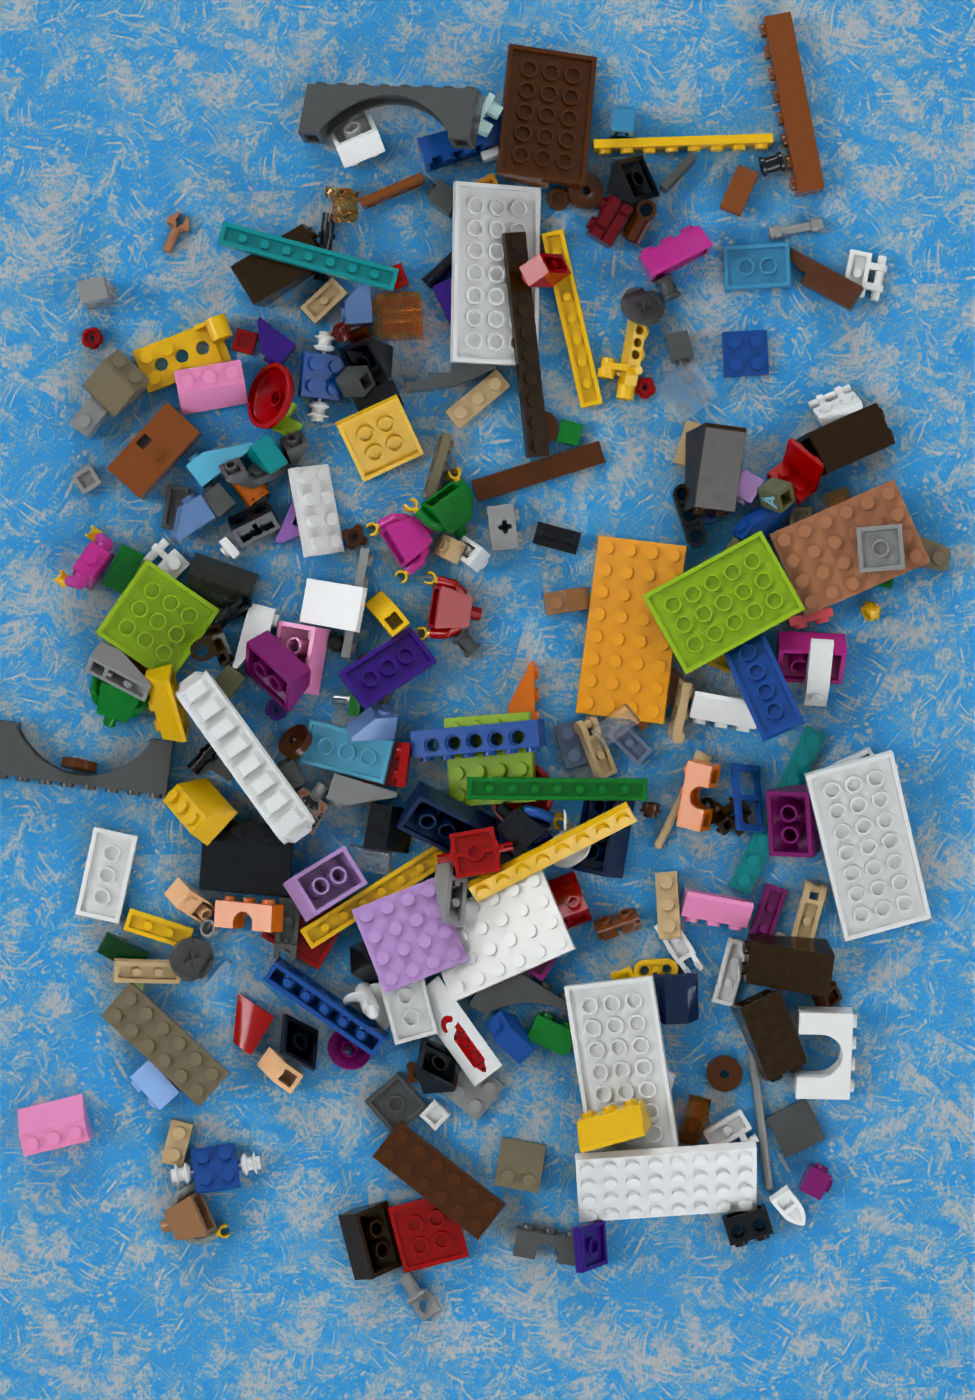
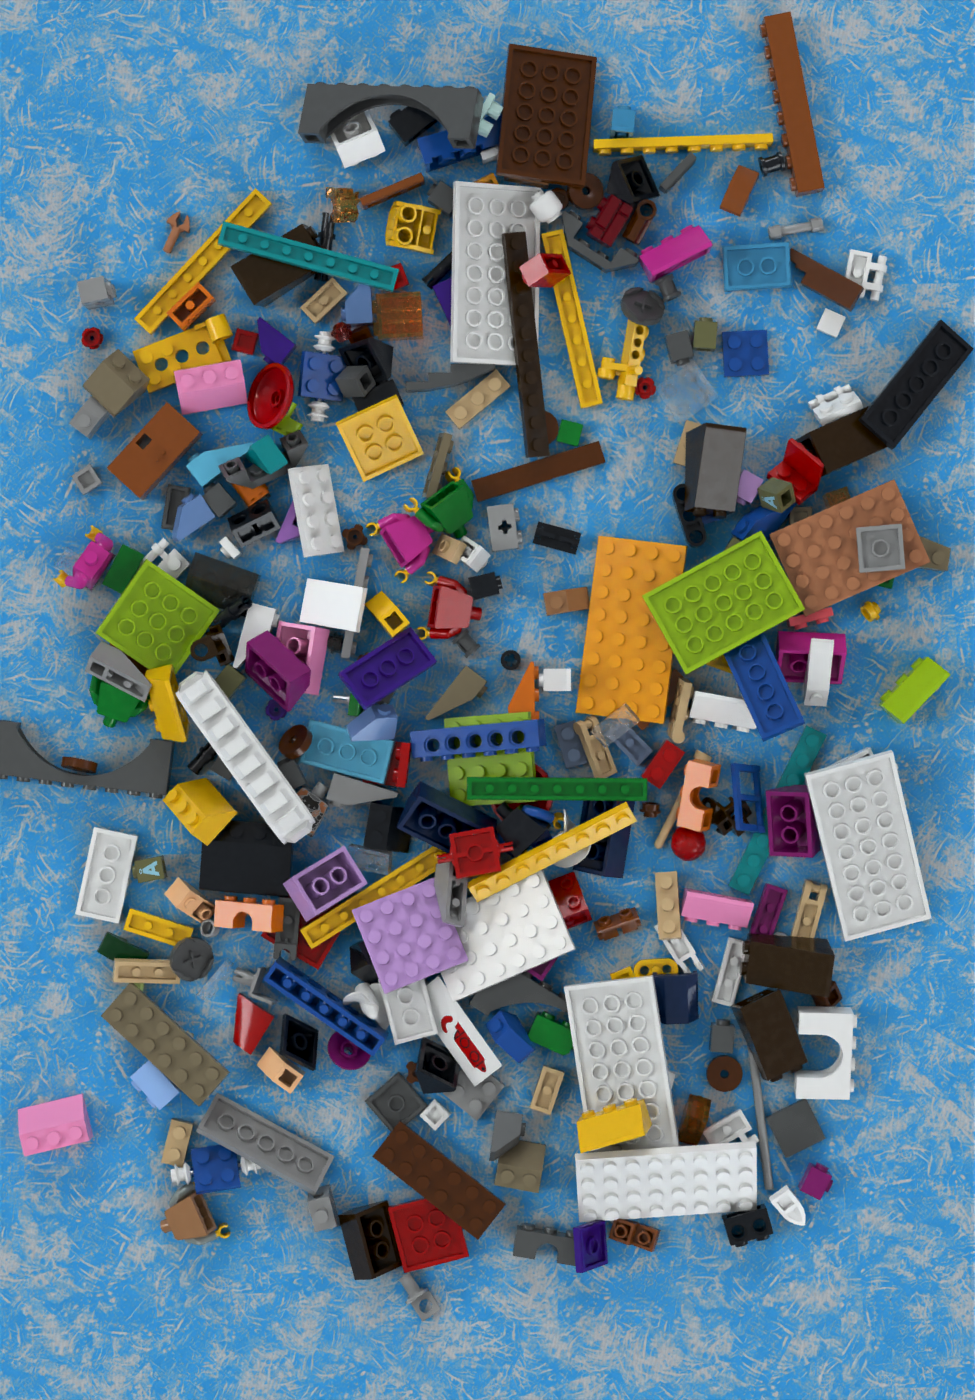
none -> olive brick [132,855,167,883]
none -> yellow plate [134,188,272,335]
none -> orange brick [167,282,216,331]
none -> light grey plate [196,1093,335,1195]
none -> light grey bracket [232,967,278,1005]
none -> light grey torso [307,1184,340,1232]
none -> yellow slope [385,201,441,255]
none -> black brick [388,106,438,147]
none -> dark tan slope [425,665,488,721]
none -> black brick [468,572,503,600]
none -> dark grey slope [489,1110,526,1161]
none -> black bush [501,650,521,670]
none -> tan plate [529,1065,565,1115]
none -> white head [530,189,563,224]
none -> white slope [539,669,571,691]
none -> dark grey slope [561,211,639,273]
none -> dark orange slope [609,1218,660,1252]
none -> red brick [640,739,685,789]
none -> red hair [671,827,706,861]
none -> olive brick [692,317,718,352]
none -> dark grey brick [709,1019,735,1053]
none -> white tile [816,308,846,338]
none -> black plate [858,320,973,450]
none -> lime slope [879,656,951,724]

